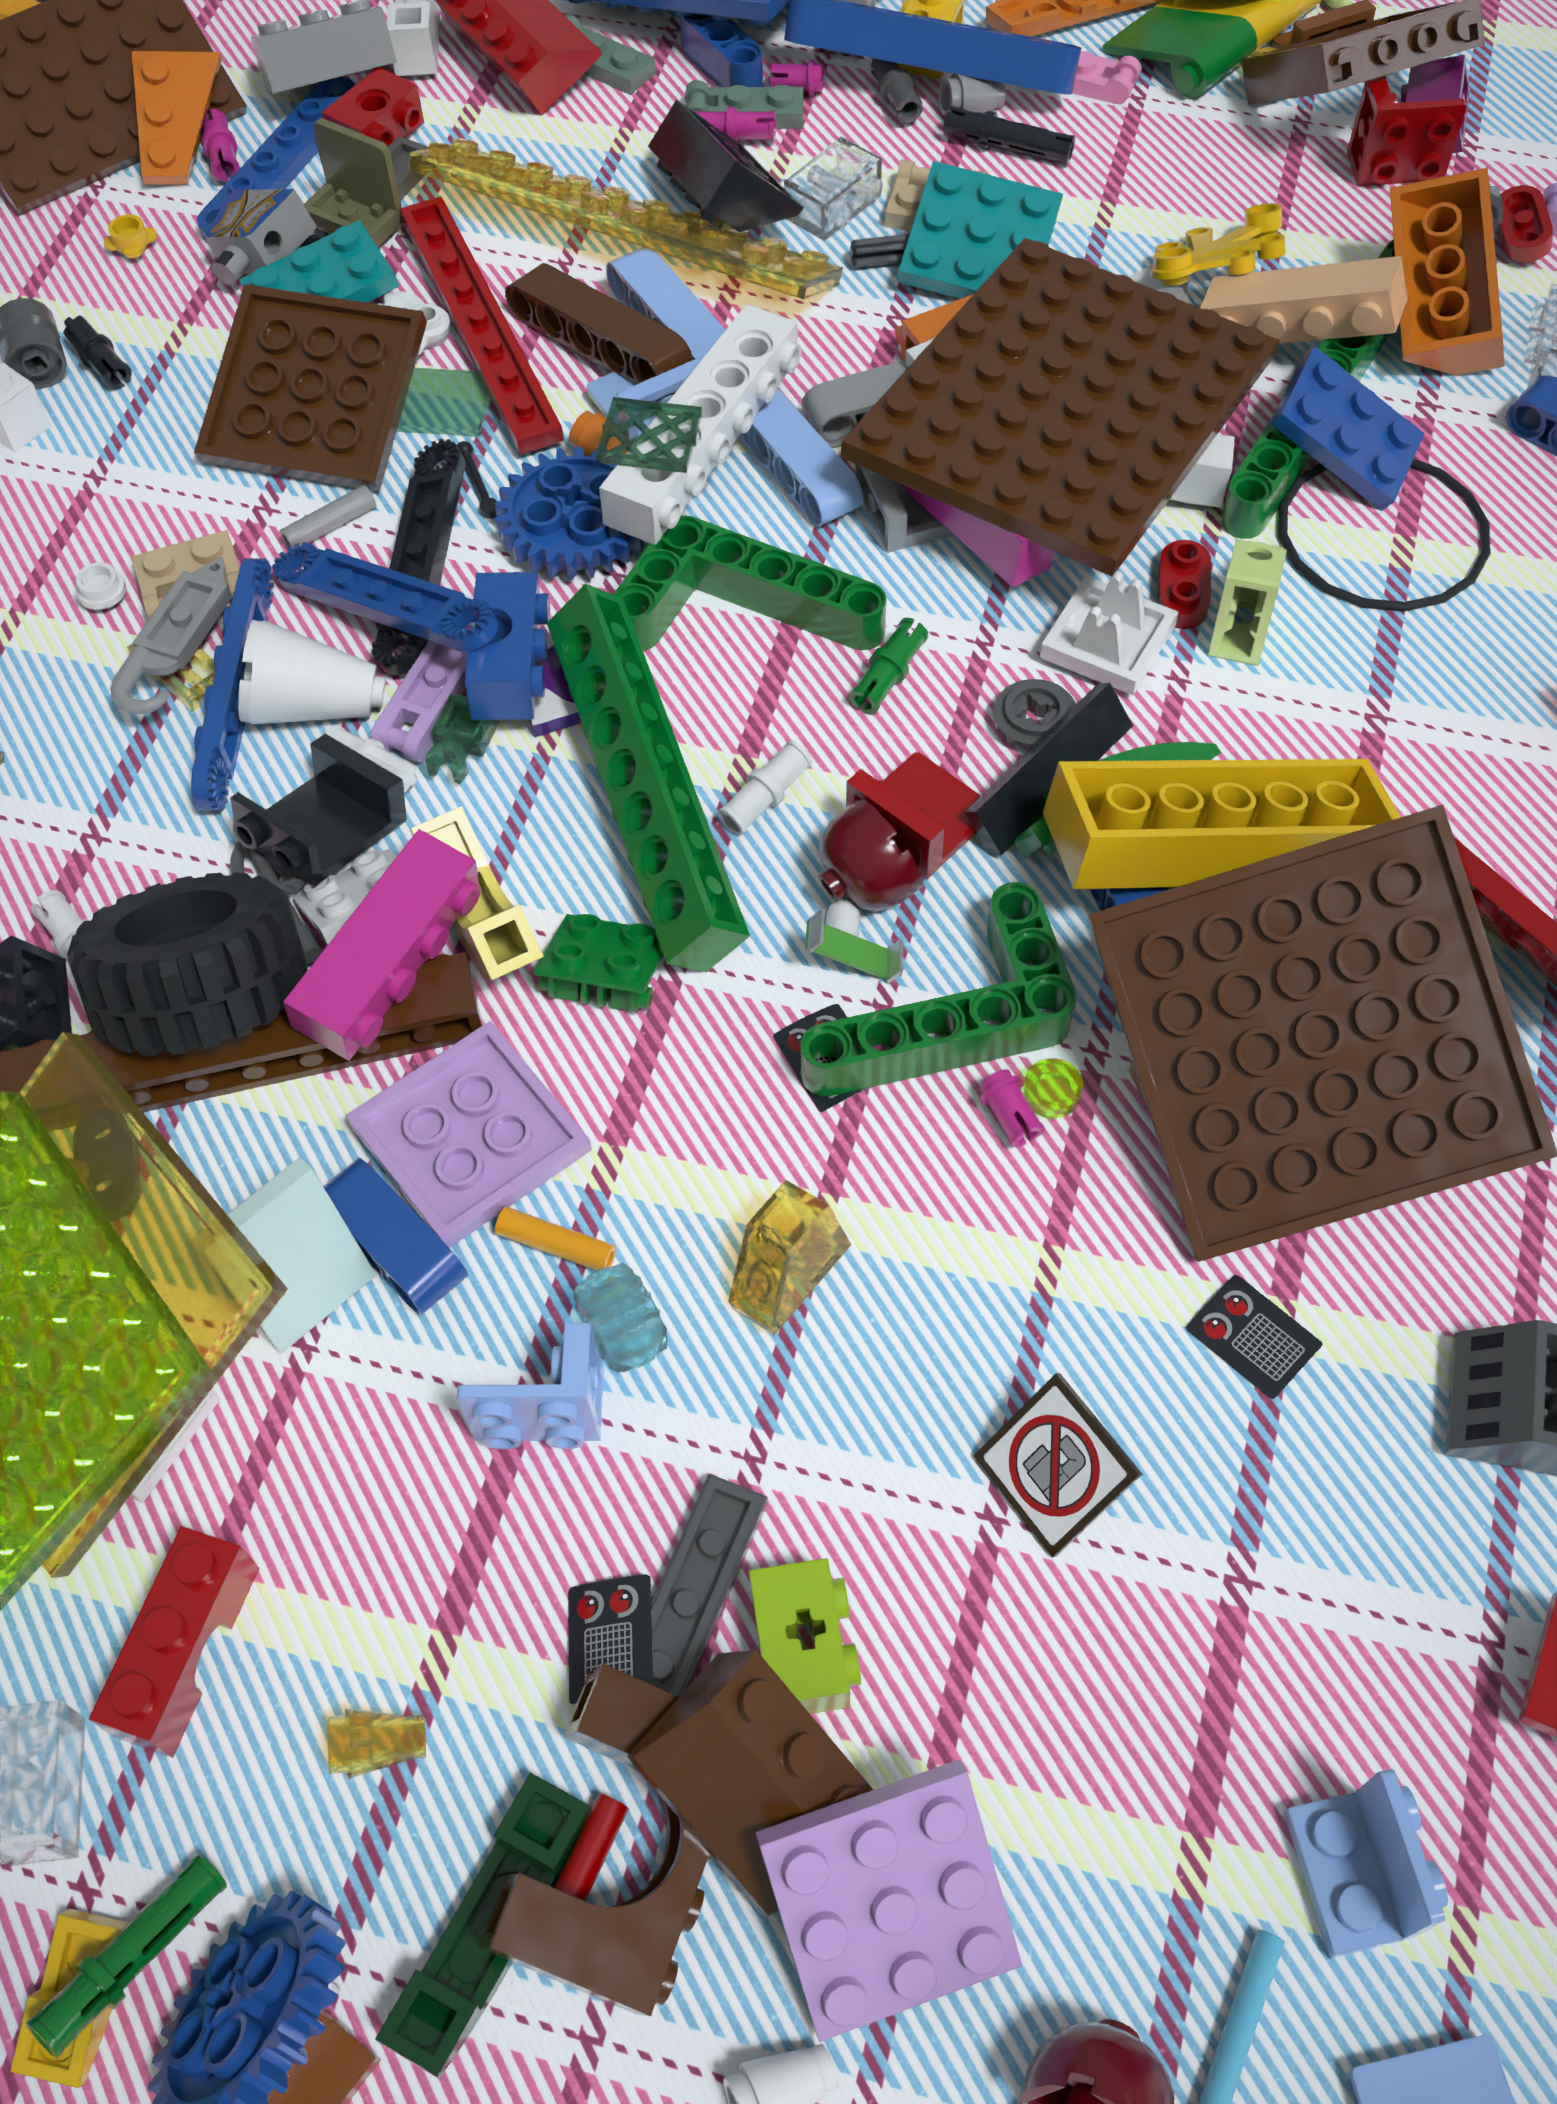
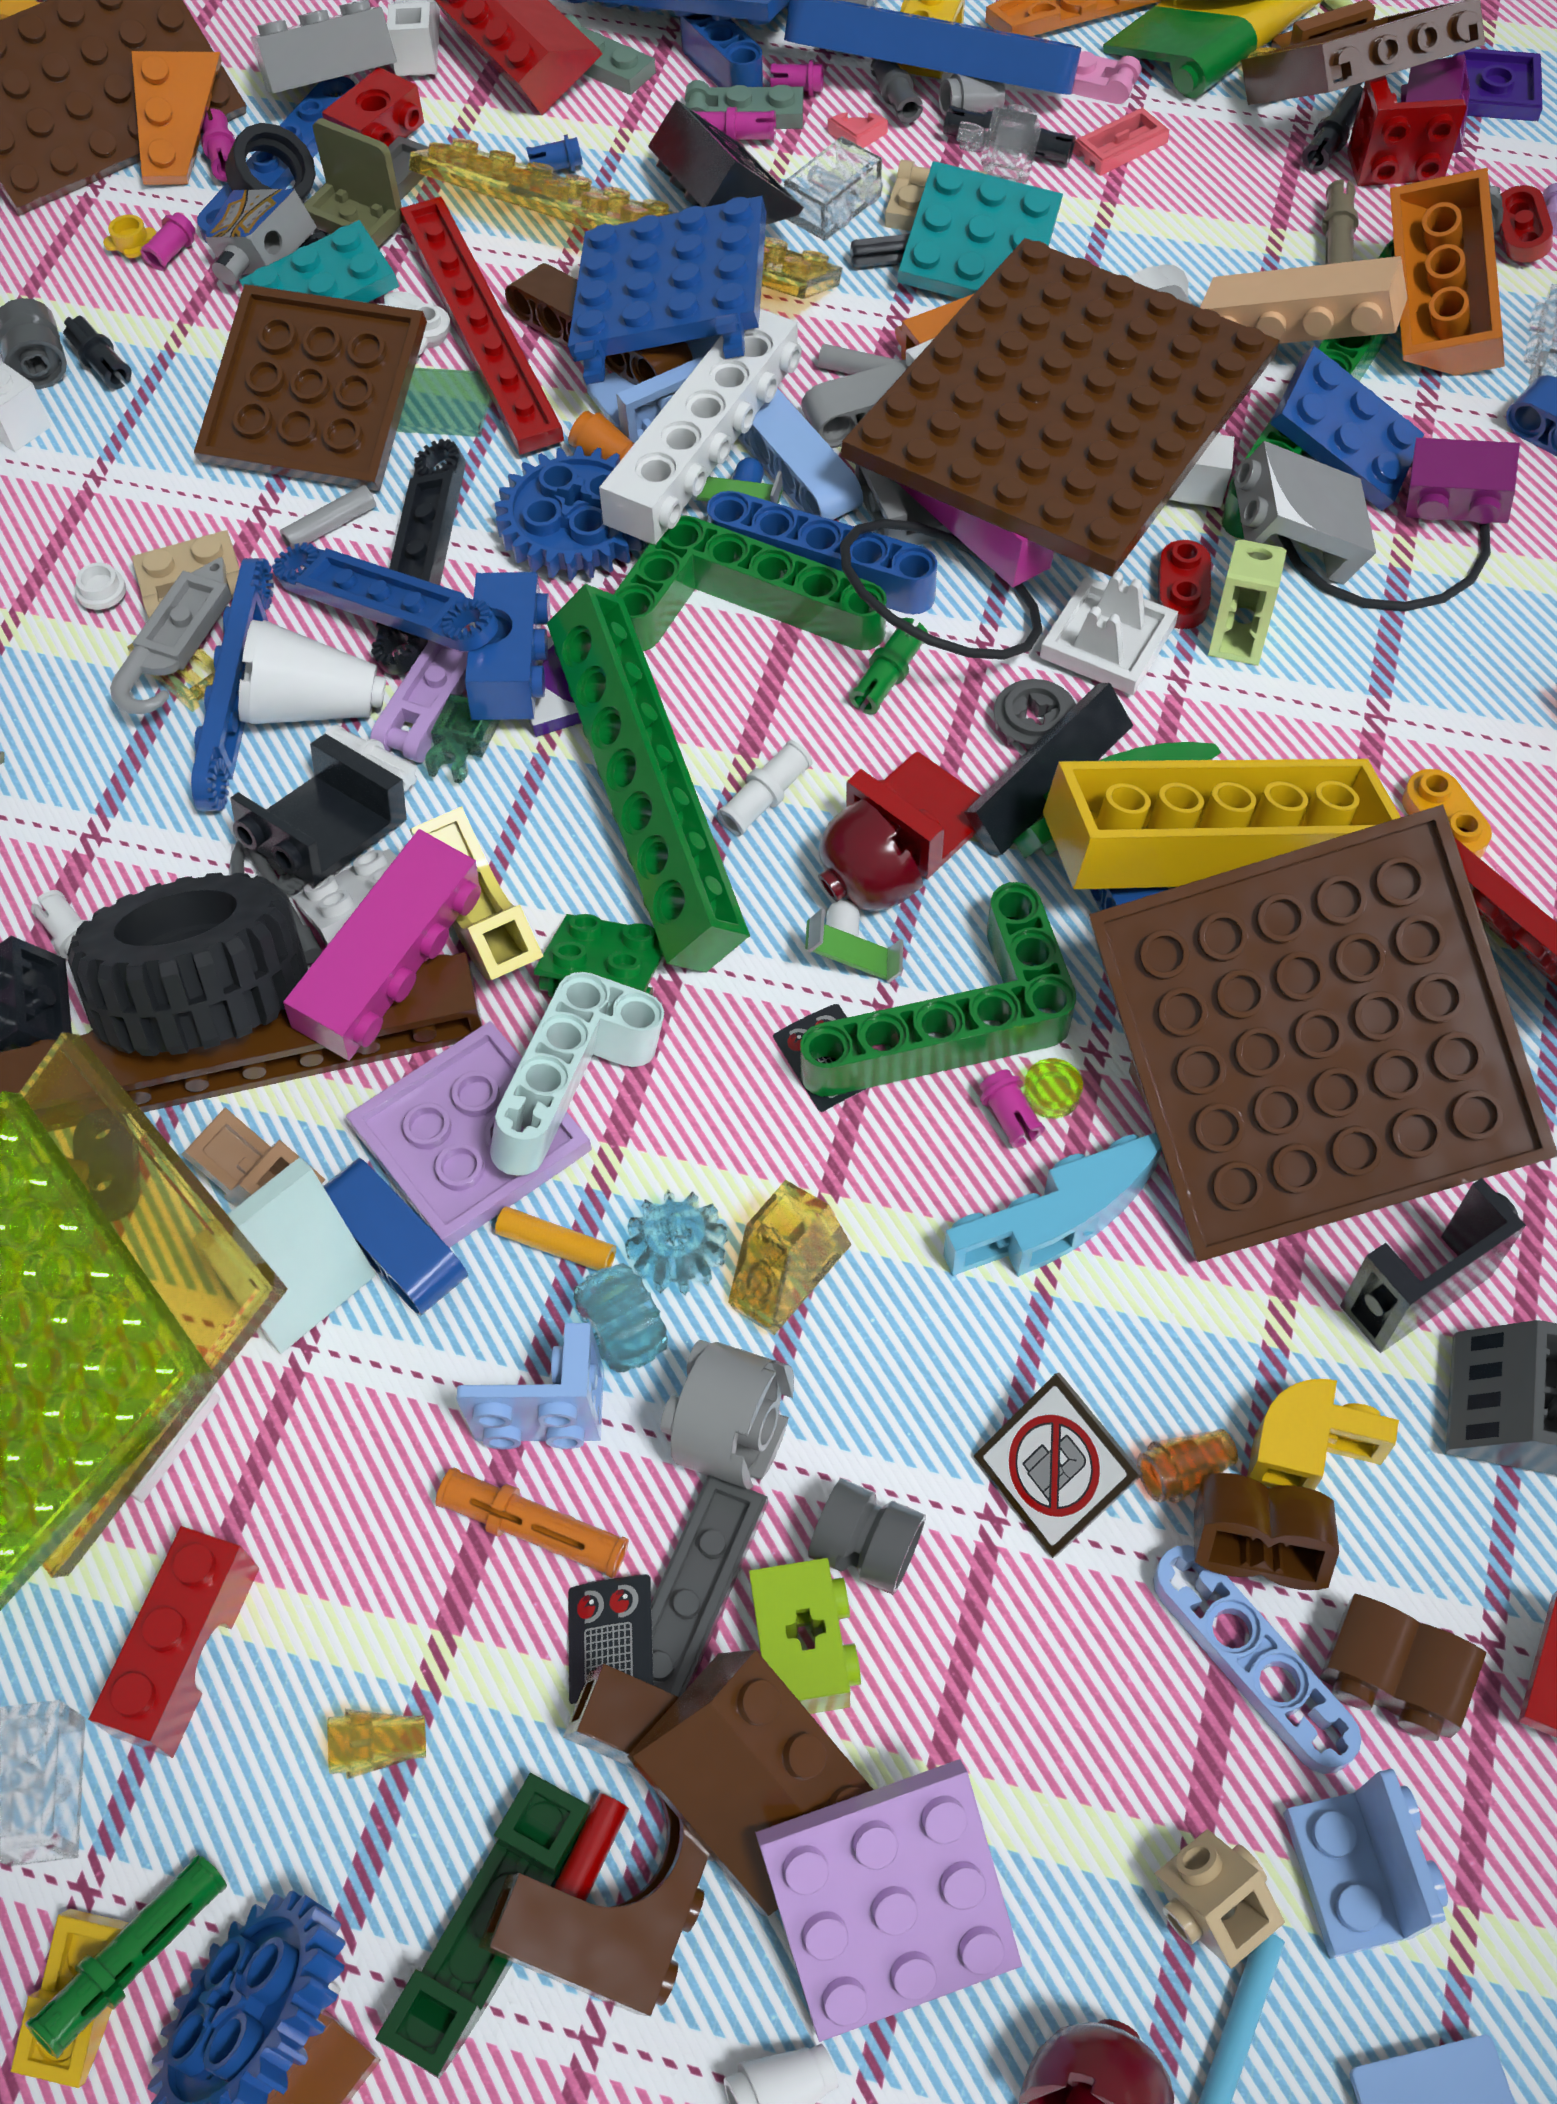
black hinge [457,441,498,519] -> none
clear green window [596,397,702,473] -> none
yellow plant [1150,203,1286,286] -> none
black sticker [1186,1275,1323,1399] -> none
none -> dark pink pin [141,213,196,271]
none -> medium nougat brick [181,1107,326,1207]
none -> black tyre [225,123,316,203]
none -> orange pin [435,1467,629,1578]
none -> light aqua beam [490,972,664,1176]
none -> blue pin [526,134,583,177]
none -> blue plate [568,196,767,385]
none -> clear light blue gear [625,1189,728,1296]
none -> light grey brick [660,1340,794,1489]
none -> piece [692,457,783,504]
none -> blue beam [706,491,937,615]
none -> dark grey wheel [808,1478,926,1595]
none -> light grey piece [818,344,902,375]
none -> coral tile [827,112,888,152]
none -> black piece [840,519,1043,660]
none -> medium azure slope [943,1133,1161,1277]
none -> clear brick [956,104,1041,183]
none -> coral tile [1073,107,1170,176]
none -> clear orange cone [1137,1429,1238,1503]
none -> light blue beam [1153,1545,1362,1774]
none -> tan brick [1154,1829,1285,1969]
none -> reddish brown brick [1194,1473,1340,1590]
none -> light grey panel [1234,441,1376,585]
none -> yellow brick [1247,1379,1399,1490]
none -> black pin [1302,82,1363,171]
none -> reddish brown brick [1320,1593,1487,1741]
none -> dark tan pin [1322,179,1359,264]
none -> black panel [1340,1178,1526,1353]
none -> light orange plate [1402,769,1492,858]
none -> magenta brick [1406,437,1520,524]
none -> dark purple tile [1452,48,1543,122]

